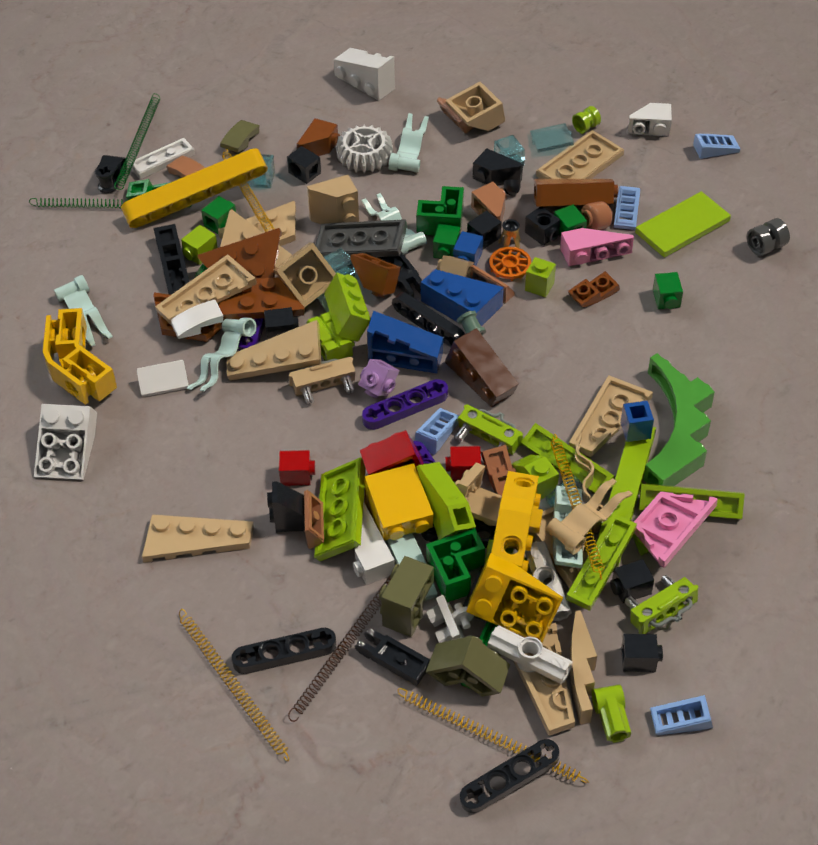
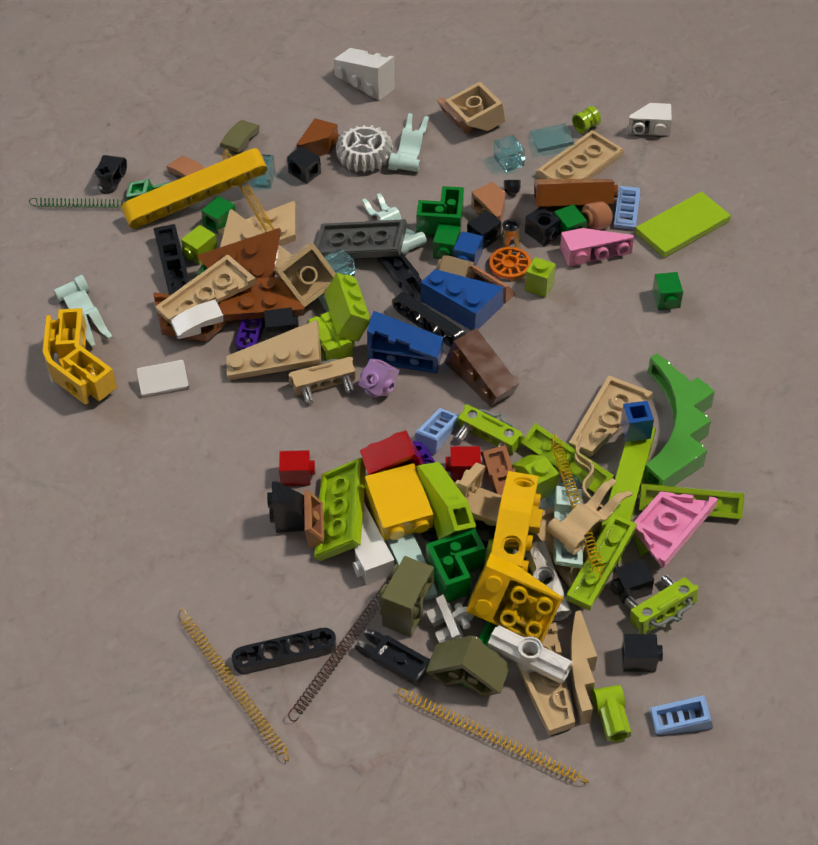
white slope [34,404,97,480] -> none
green piece [114,93,160,190] -> none
white tile [129,138,195,180] -> none
tan wing [142,515,254,563] -> none
light aqua flag [187,318,256,391] -> none
tan slope [307,175,359,224] -> none
dark orange slope [350,253,401,297] -> none
dark purple beam [362,379,448,430] -> none
sand green bush [457,310,486,336] -> none
black beam [460,739,559,813] -> none
black slope [473,148,523,186] -> none
dark orange slope [568,271,620,307] -> none
light blue slope [693,134,740,159] -> none
dark grey wheel [746,218,790,256] -> none

